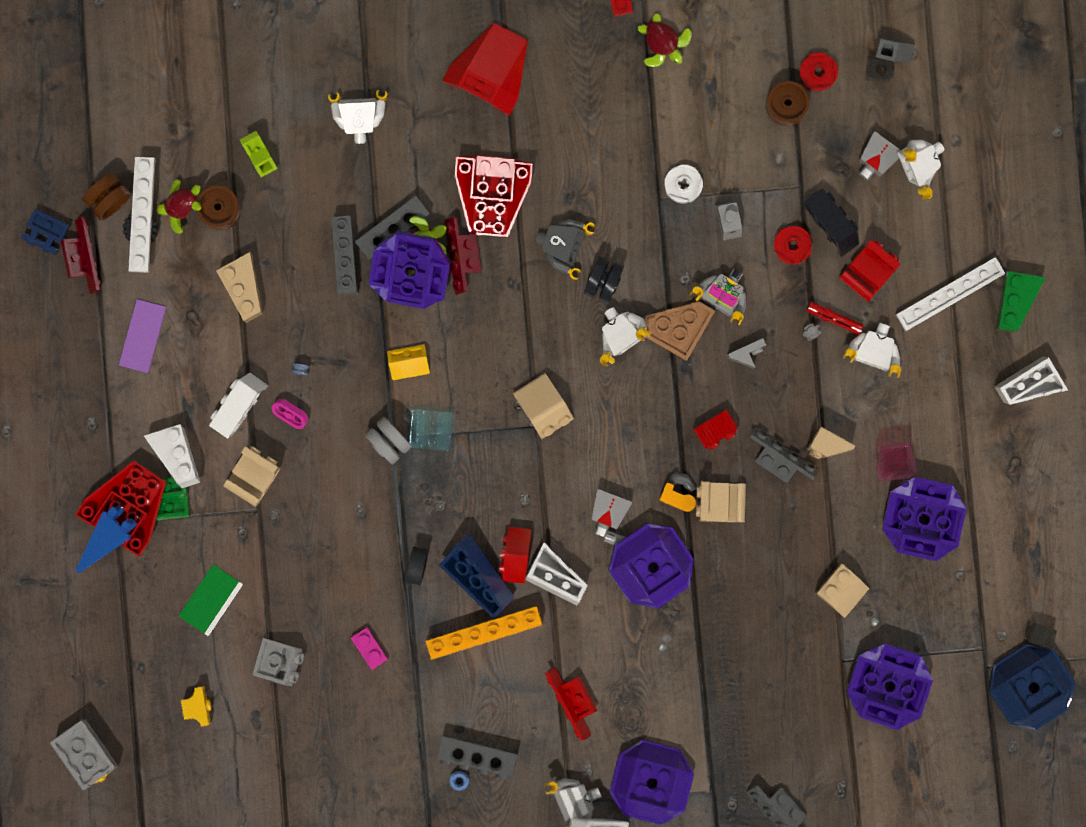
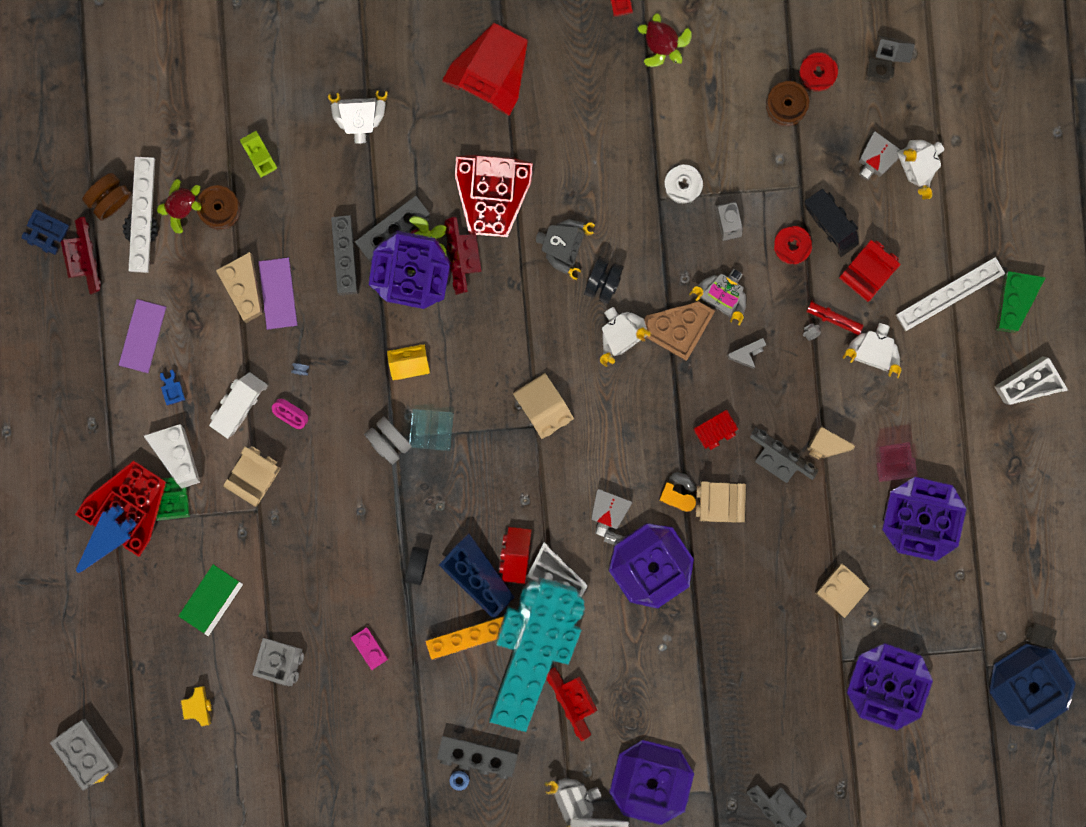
none -> blue plate [160,370,186,406]
none -> medium lavender piece [259,258,297,330]
none -> teal piece [489,577,584,732]

